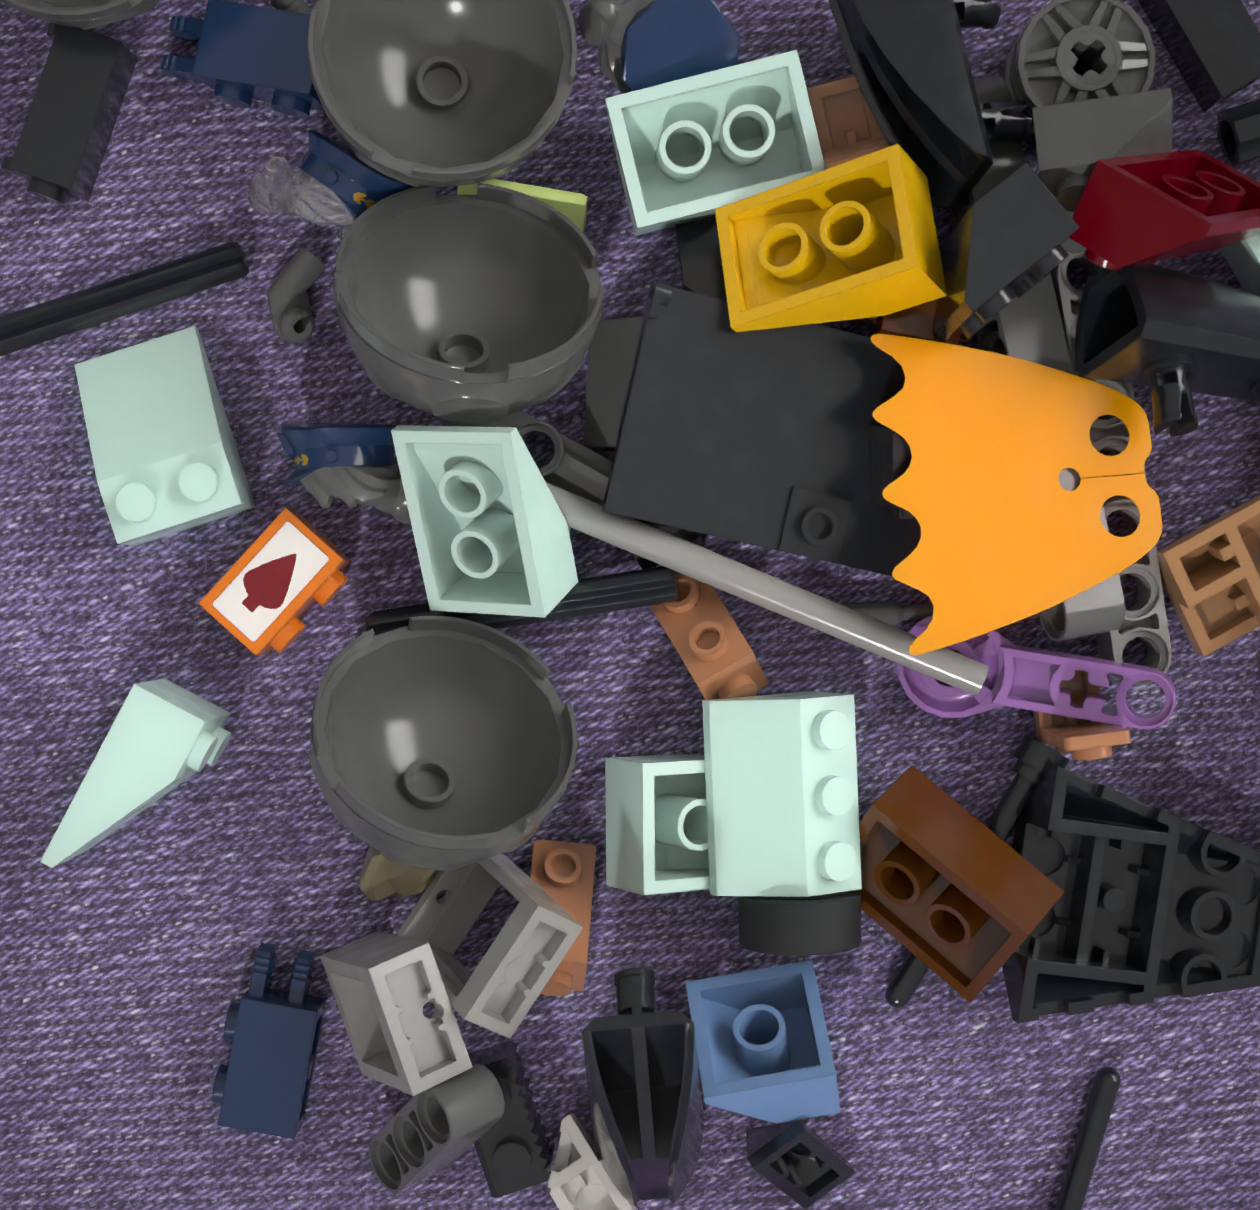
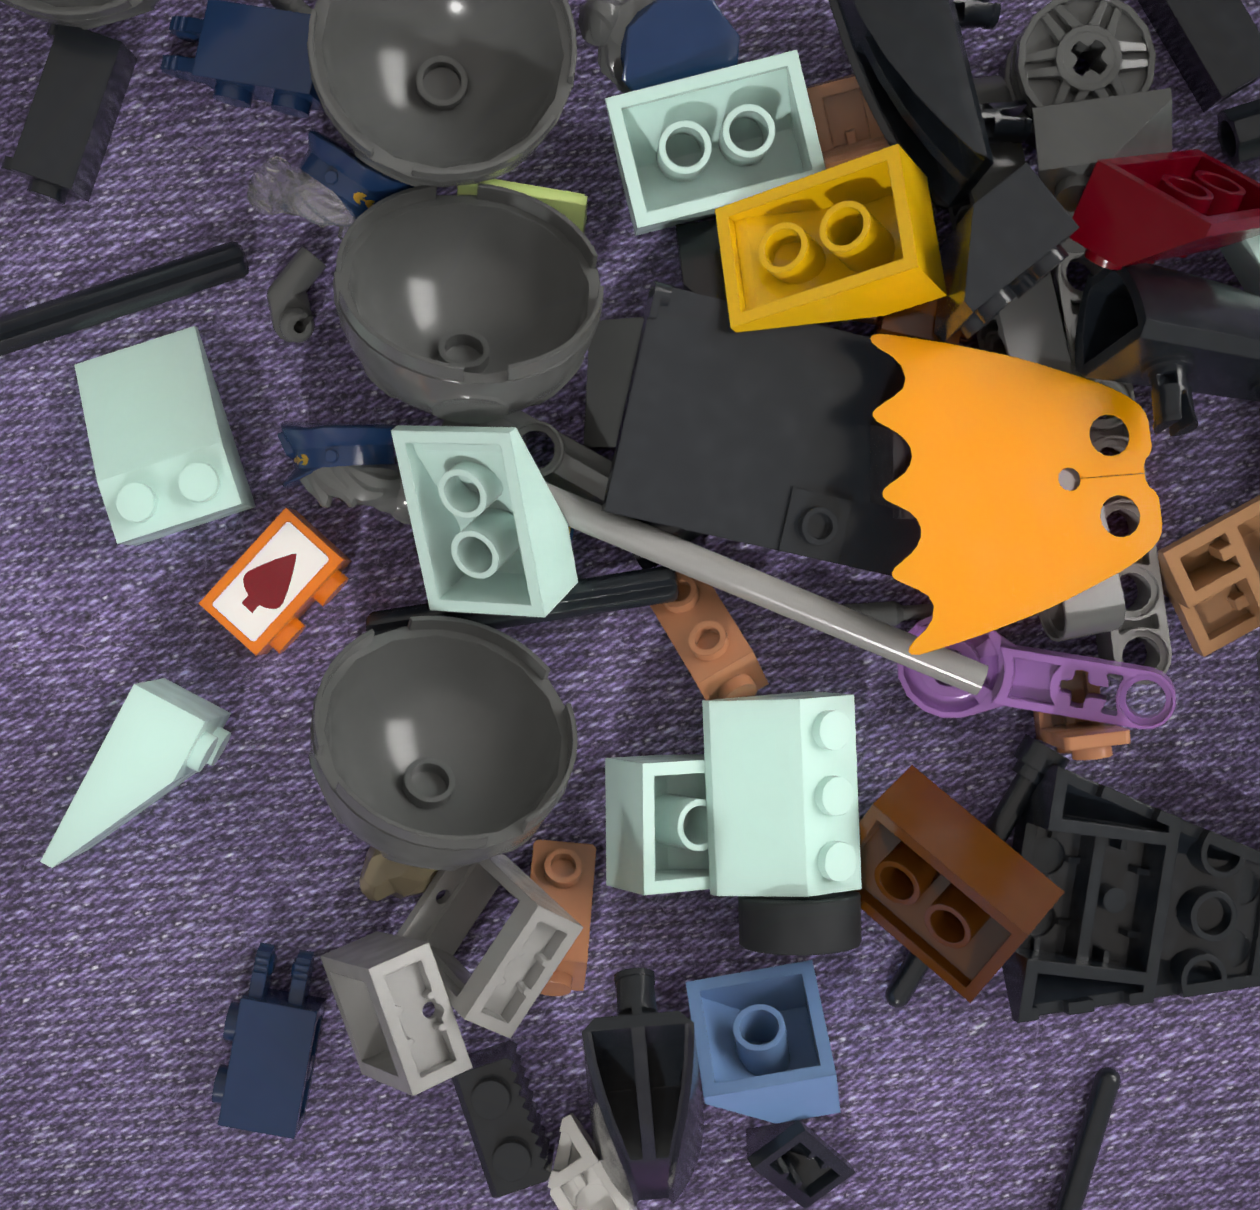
dark grey beam [369,1064,505,1193] -> none

